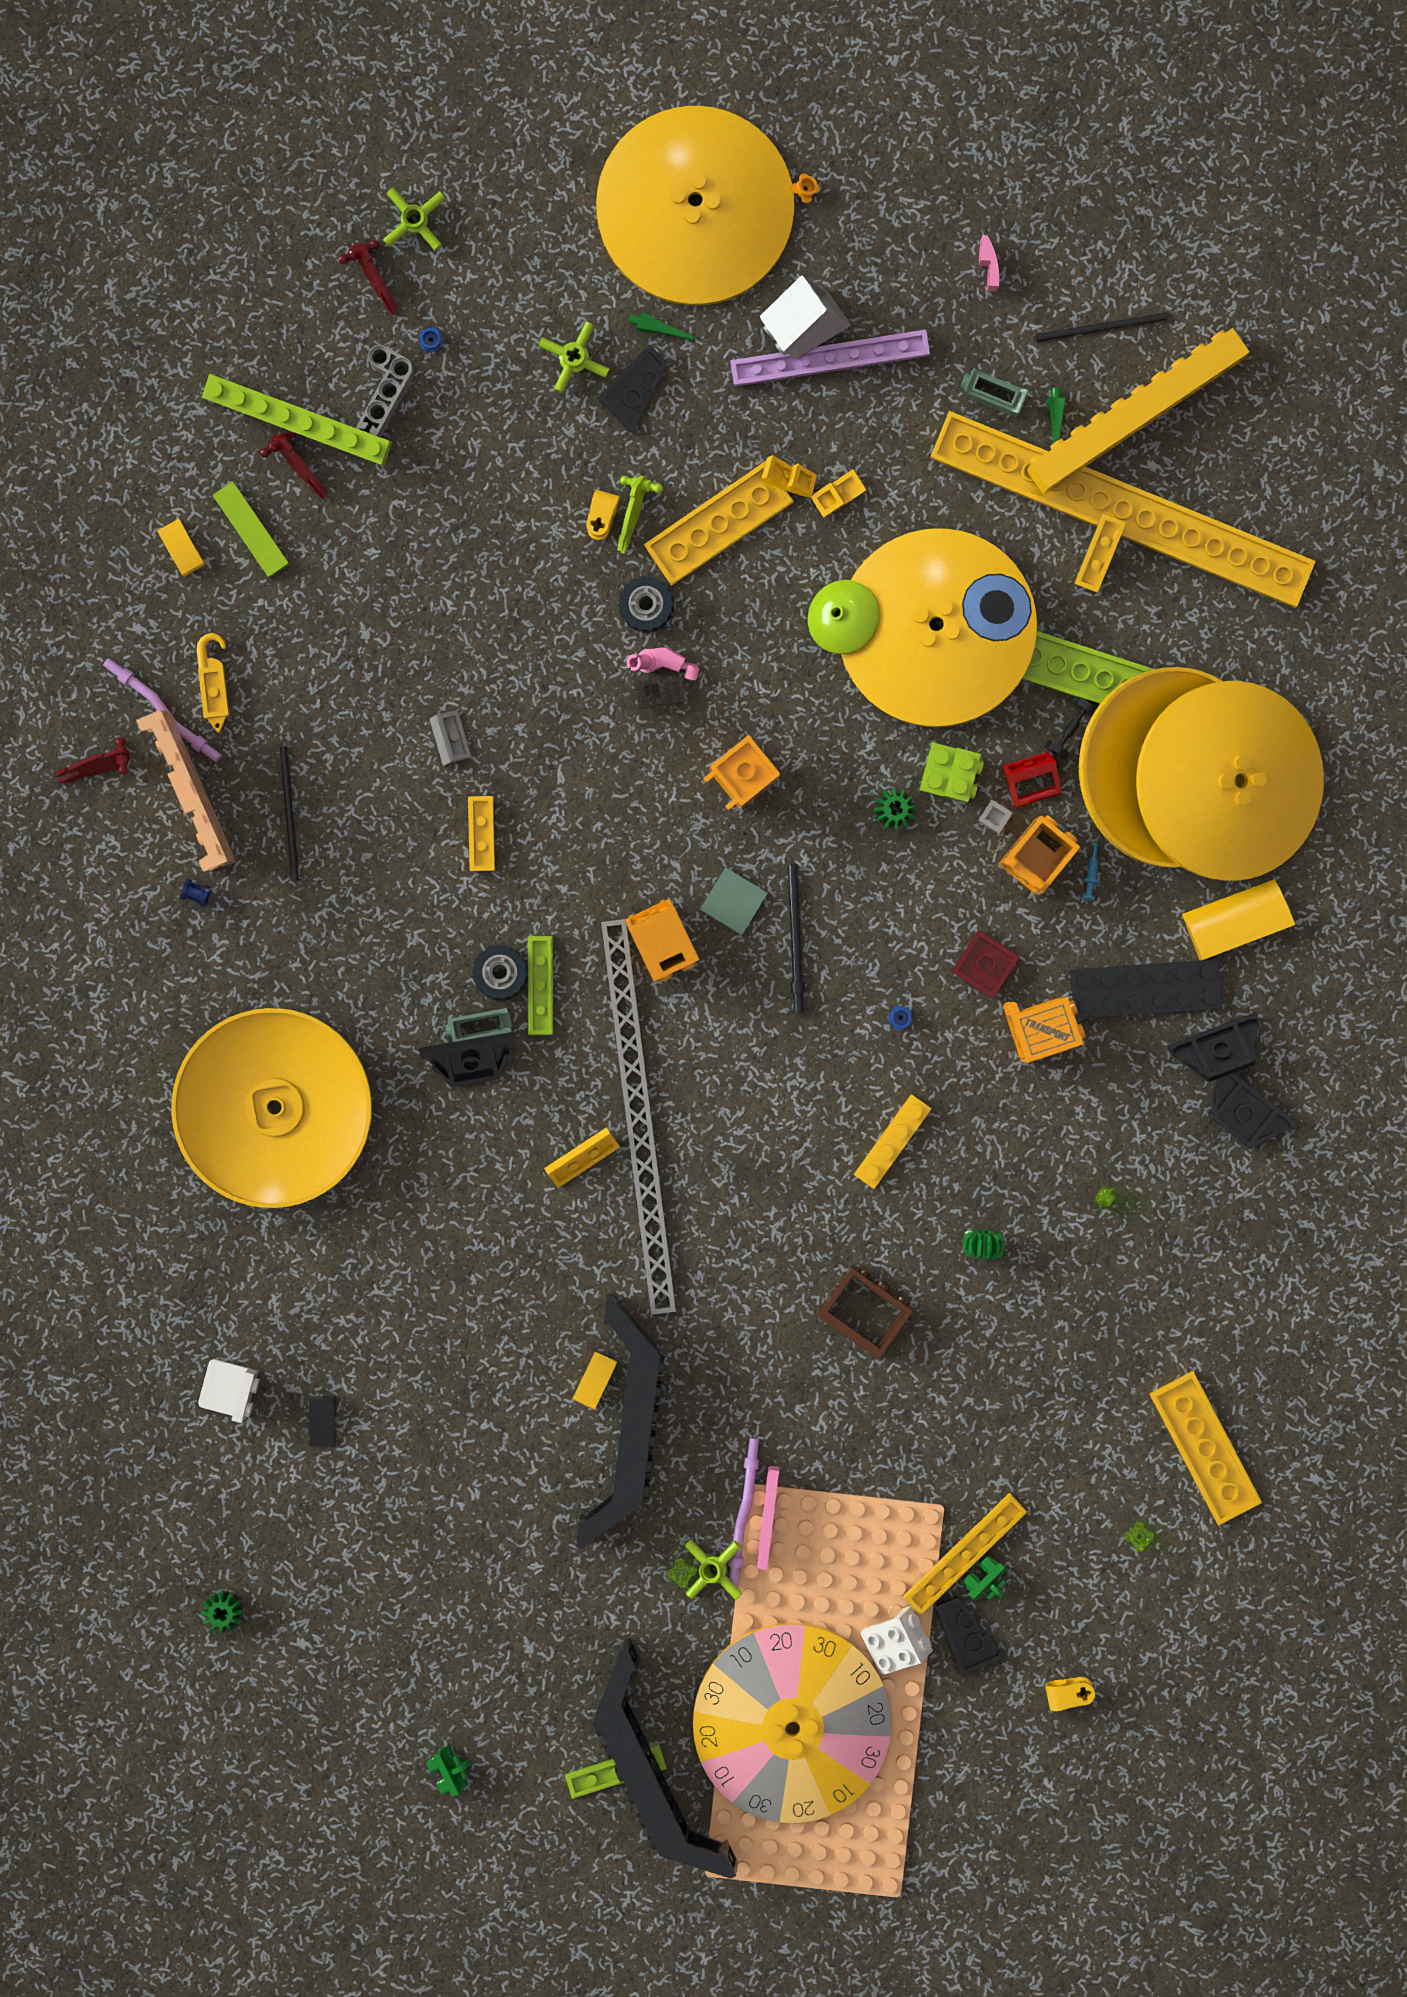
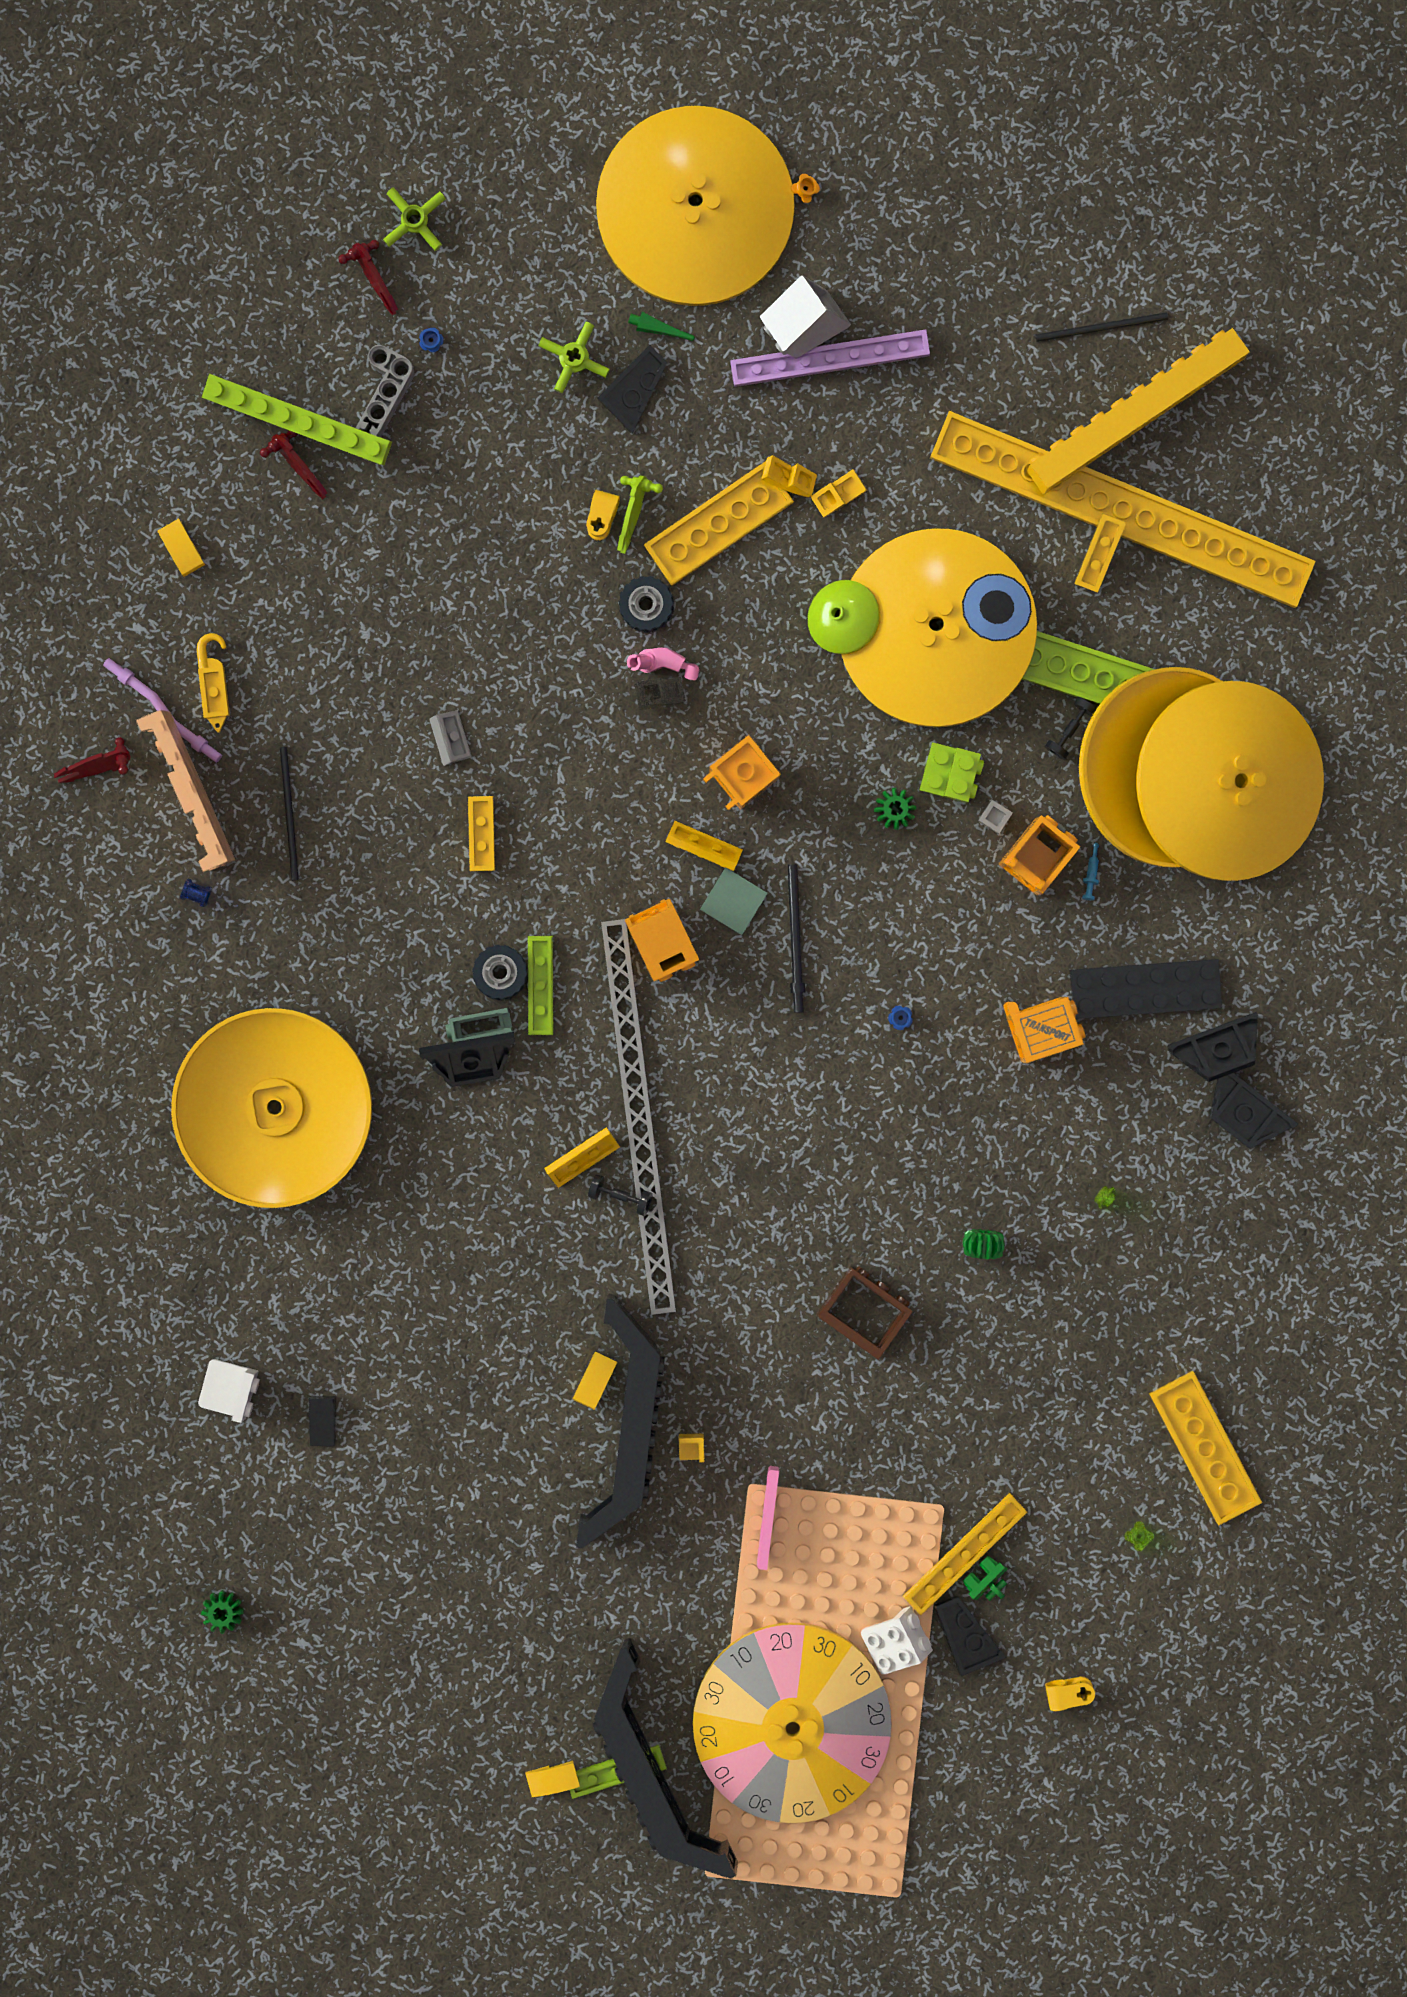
lime tile [213,481,290,578] -> none
green hips [426,1744,471,1797] -> none
clear neon green plate [667,1558,696,1588] -> none
lime bar [685,1539,743,1600] -> none
lavender bar [728,1438,759,1588] -> none
yellow plate [854,1094,931,1189] -> none
dark red plate [951,930,1020,999] -> none
sand green window [960,368,1028,418] -> none
bright pink slope [978,235,999,292] -> none
red tile [1002,751,1062,808] -> none
green piece [1047,388,1066,444] -> none
yellow slope [1182,879,1295,960] -> none
none -> yellow slope [525,1761,580,1797]
none -> black wheel [588,1174,653,1216]
none -> yellow plate [666,821,743,871]
none -> yellow panel [679,1433,704,1462]

